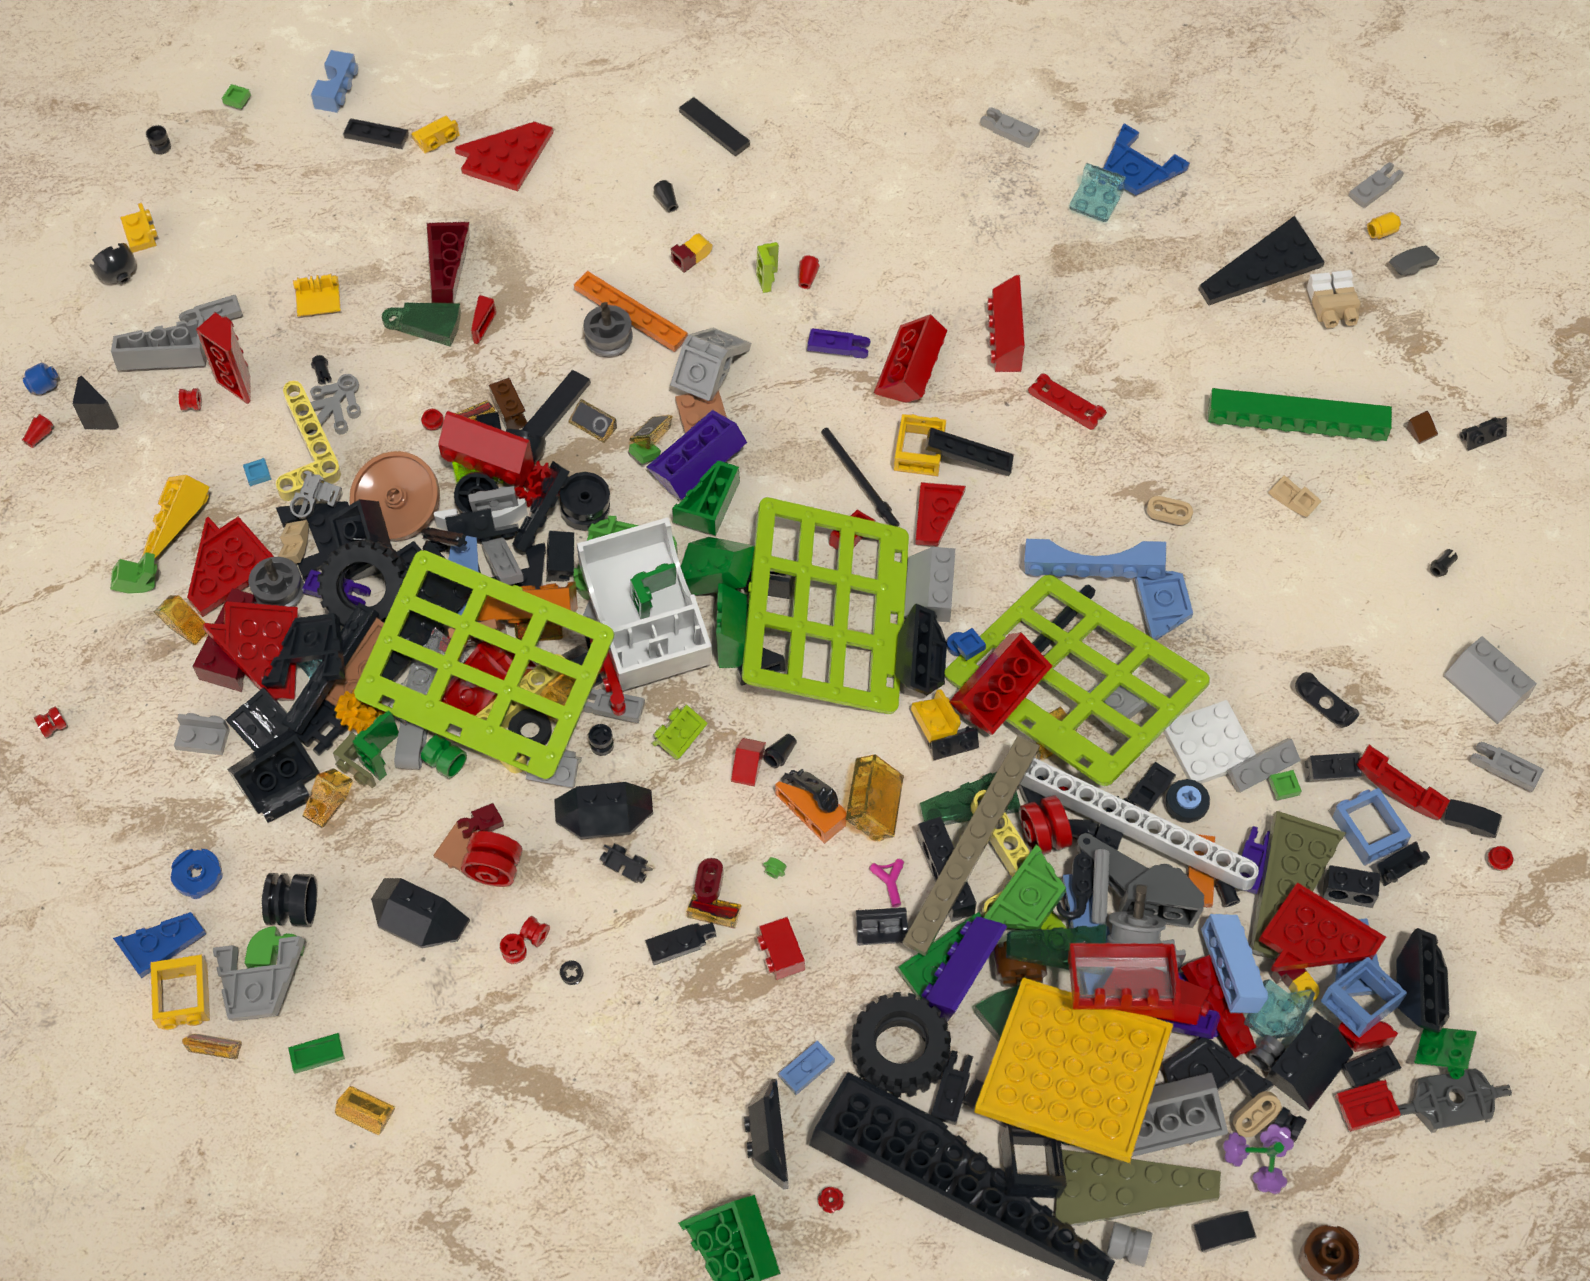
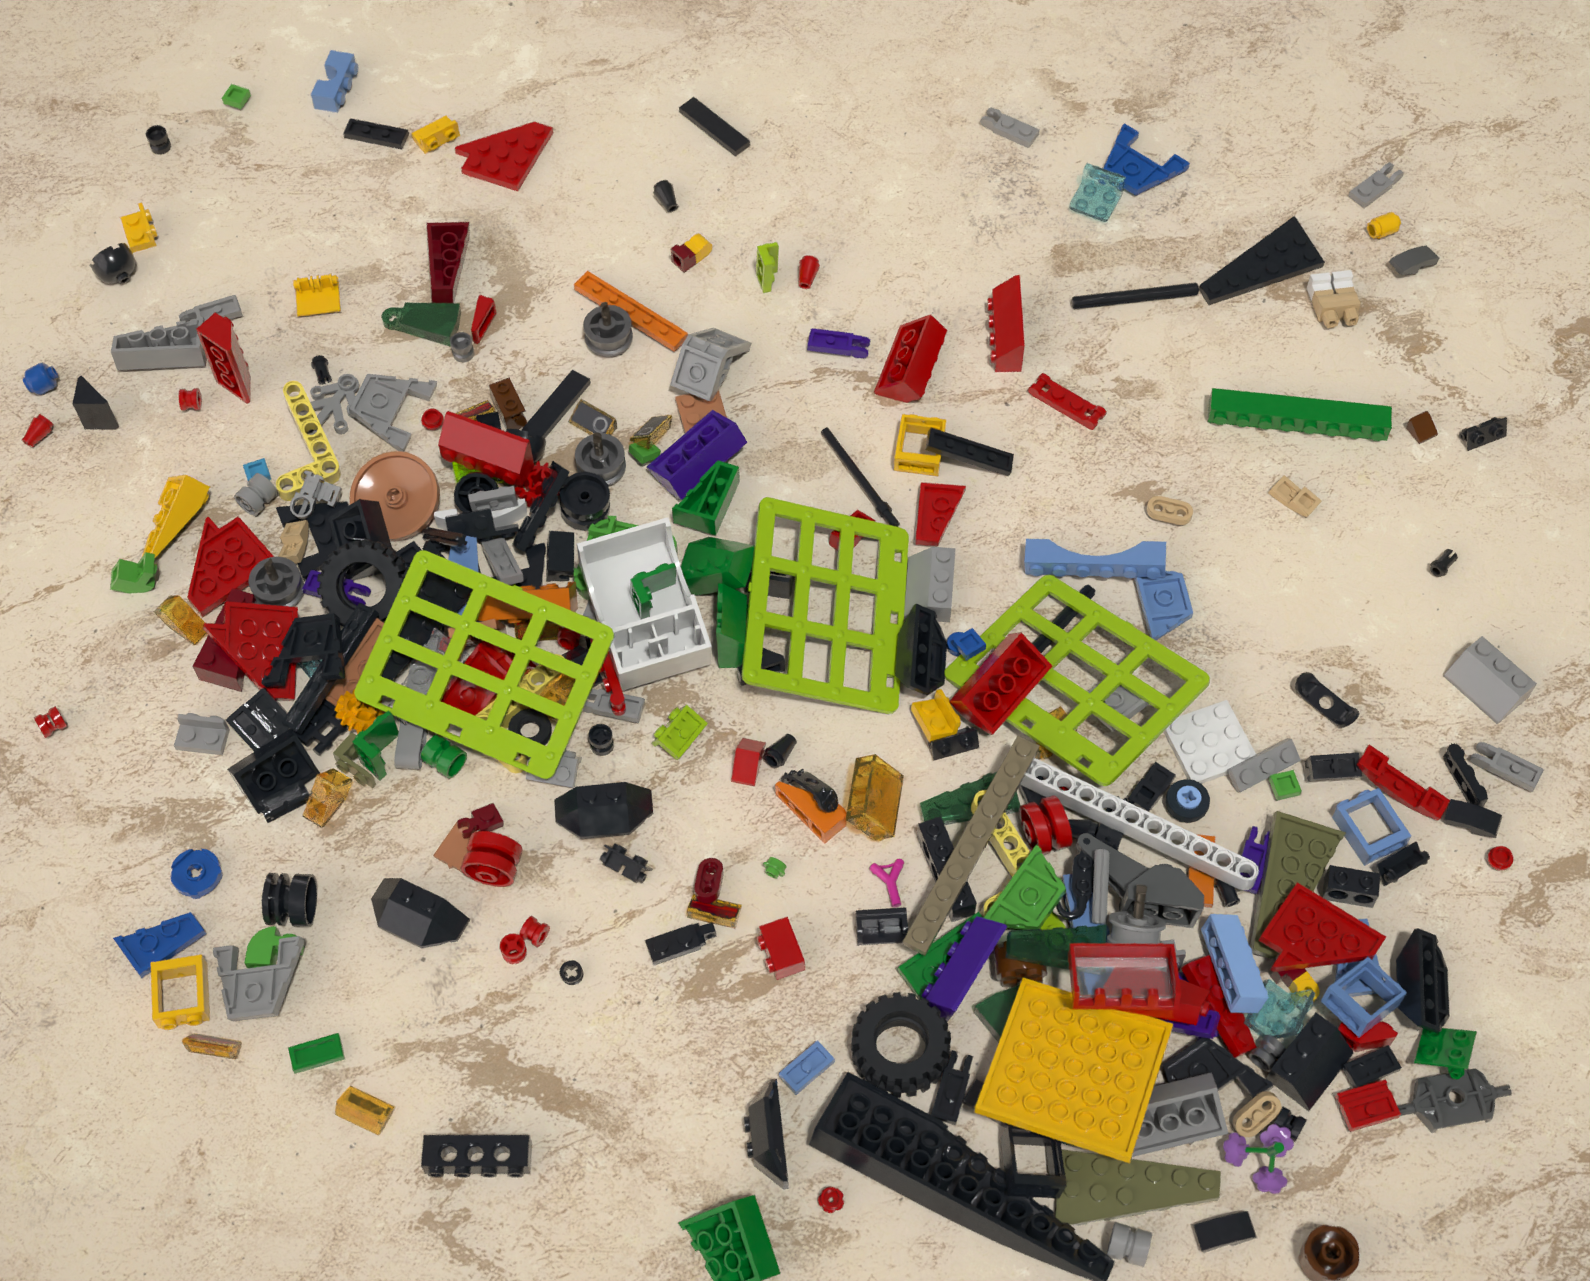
none -> light grey wheel [234,473,278,516]
none -> light grey wing [349,374,437,452]
none -> black brick [421,1135,532,1178]
none -> flat silver wheel [450,332,474,363]
none -> red cone [557,627,582,650]
none -> flat silver wheel [575,432,626,486]
none -> black axle [1072,282,1199,309]
none -> black hinge [1443,743,1488,807]

